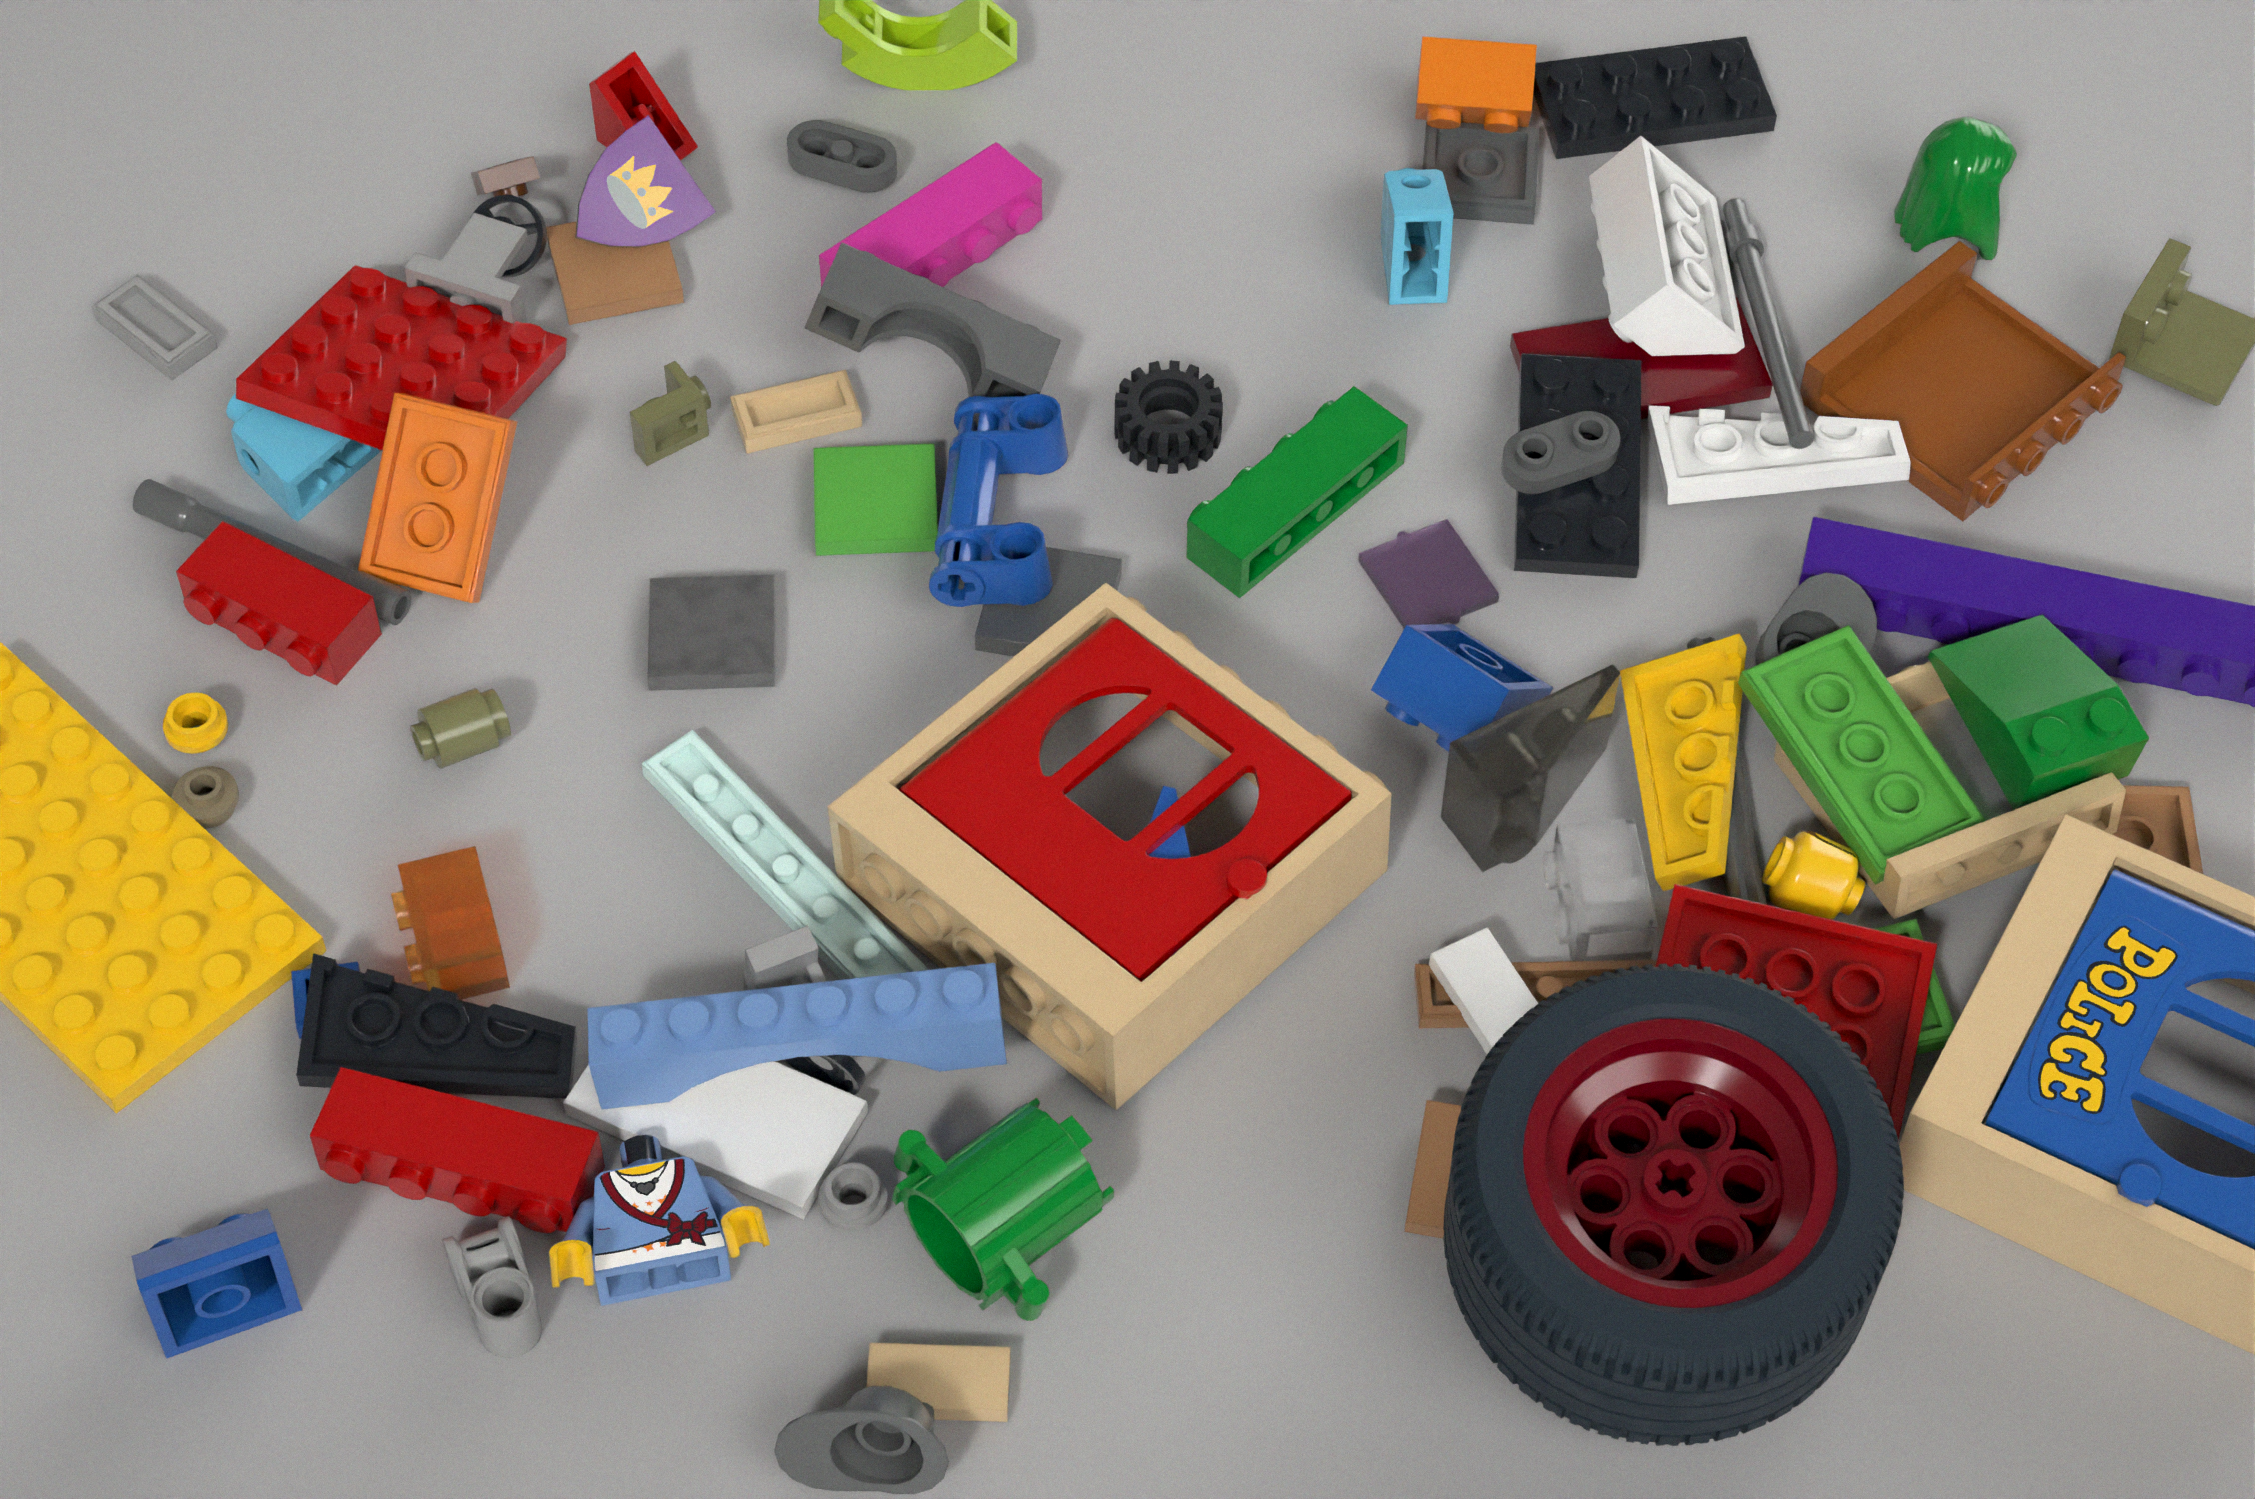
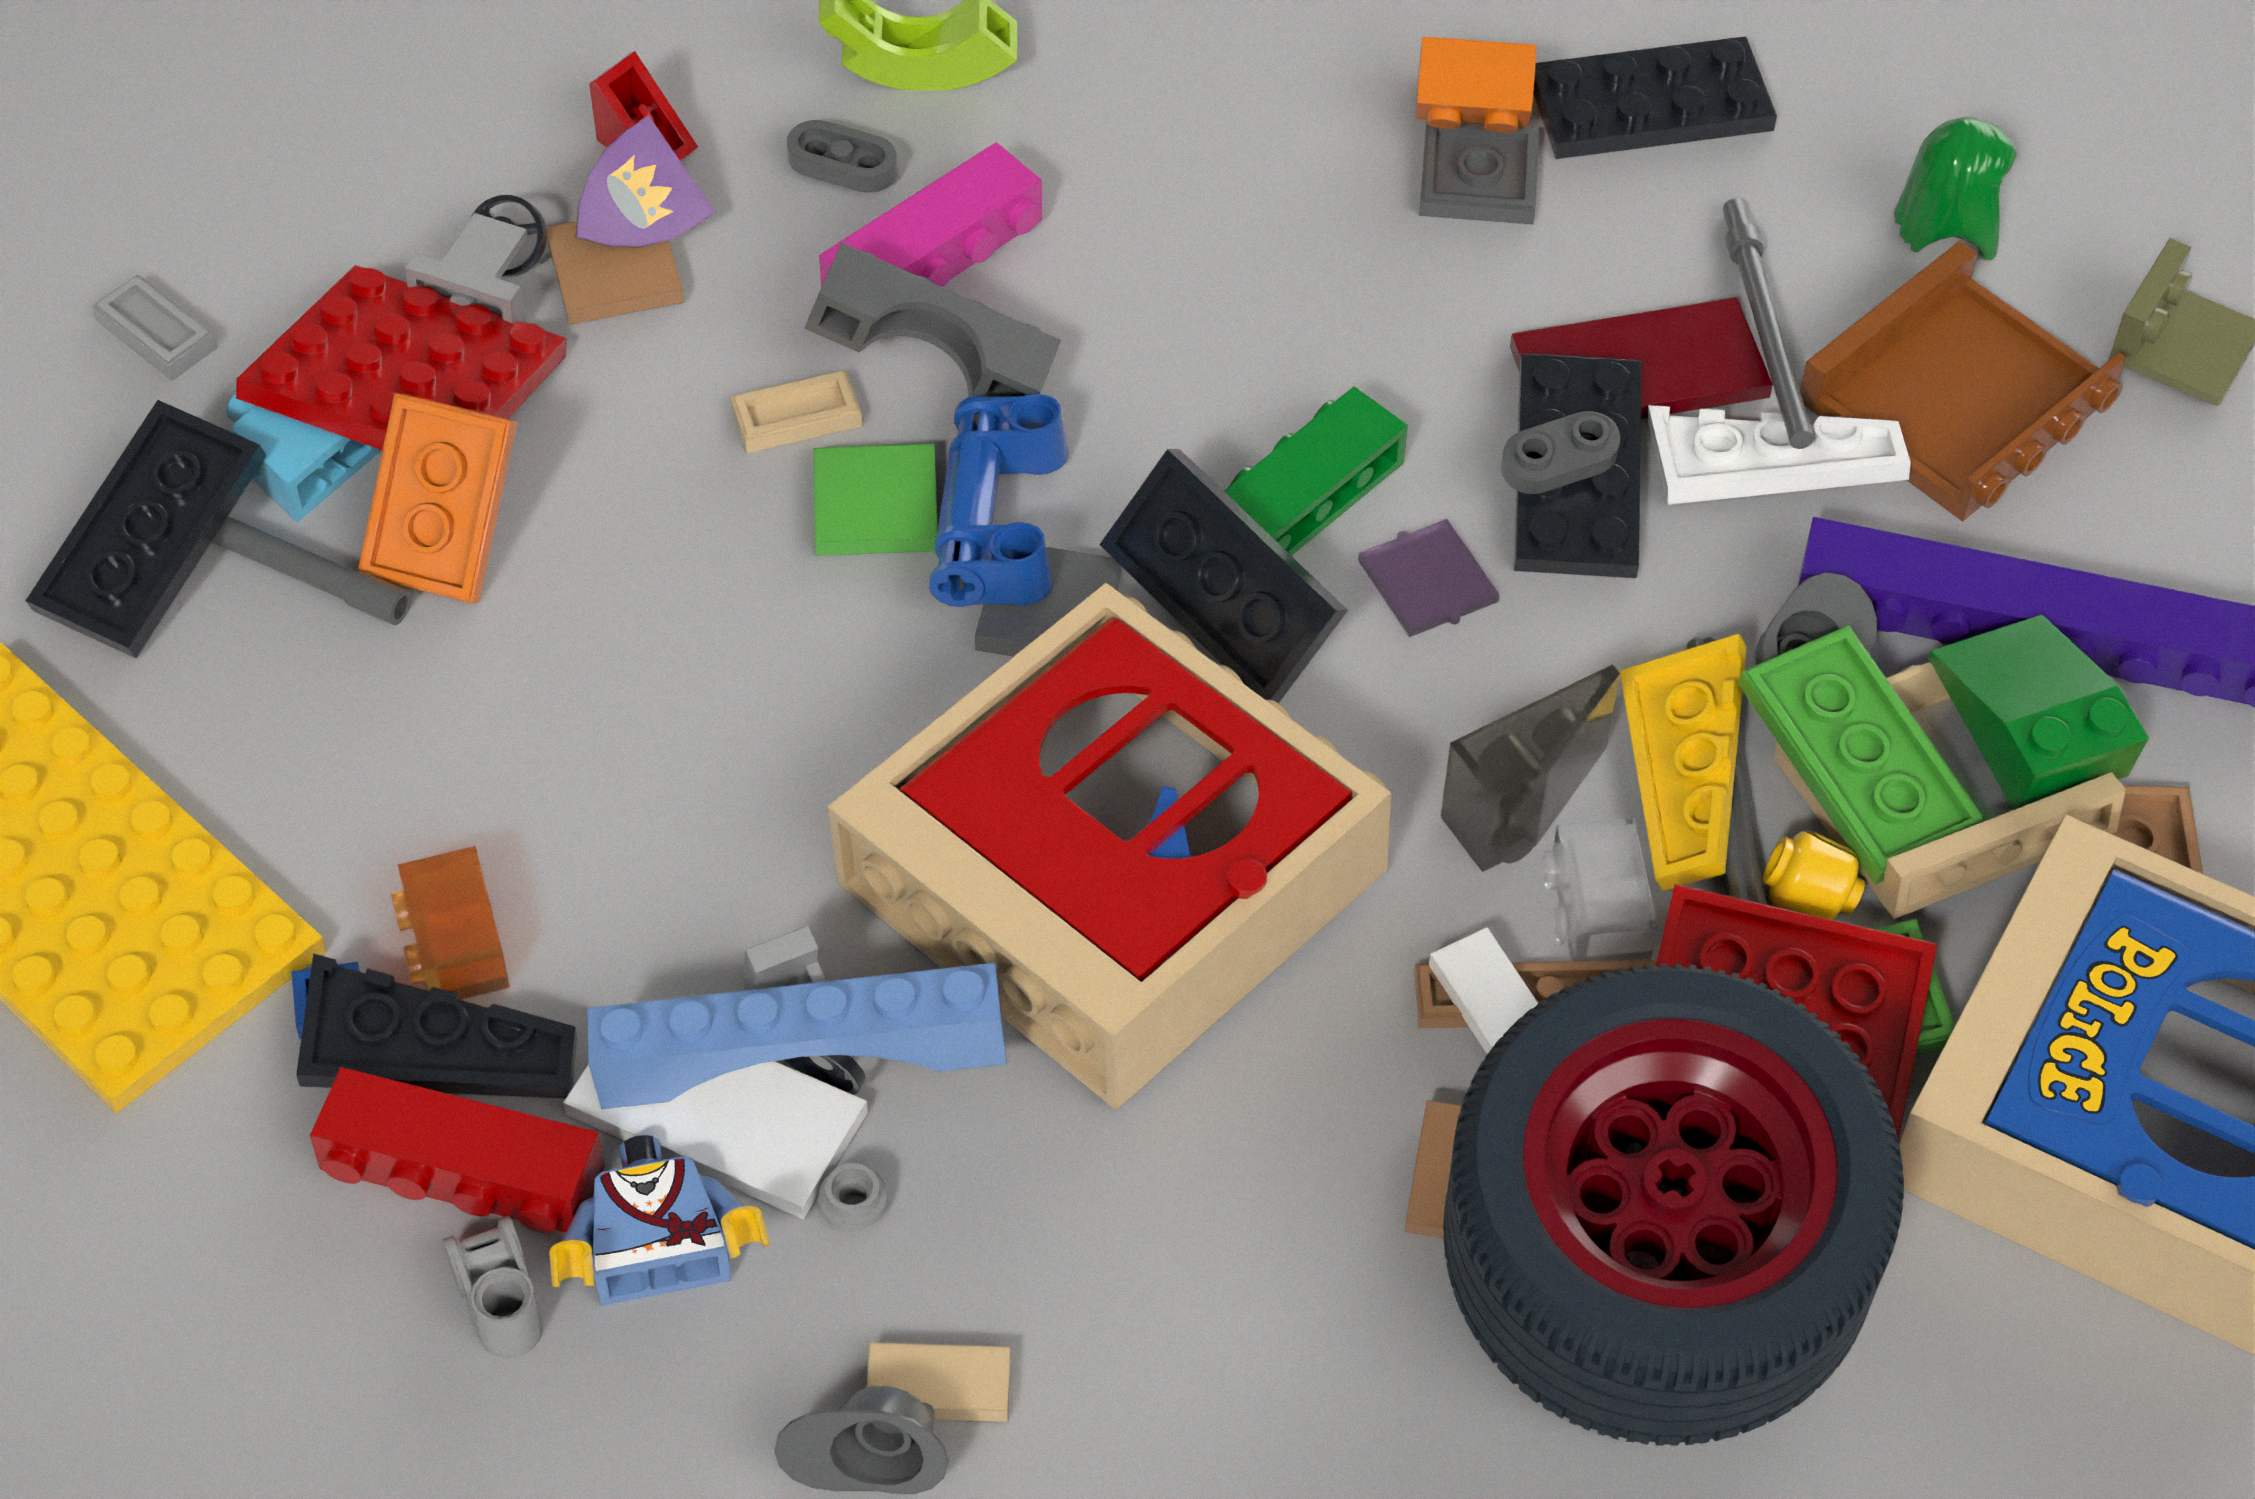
blue slope [131,1208,302,1359] -> none
yellow plate [163,692,228,754] -> none
dark tan plate [172,766,239,828] -> none
red brick [176,521,382,686] -> none
olive brick [410,688,511,769] -> none
plate [471,156,540,197] -> none
olive bracket [630,361,711,466] -> none
light aqua tile [642,730,929,980] -> none
flat silver tile [647,574,775,691] -> none
green container [892,1097,1114,1321] -> none
black tyre [1114,360,1223,474] -> none
blue slope [1371,624,1553,759] -> none
medium azure torso [1380,168,1454,305] -> none
white slope [1589,136,1745,356] -> none
none -> black plate [25,400,266,658]
none -> black plate [1099,449,1348,704]

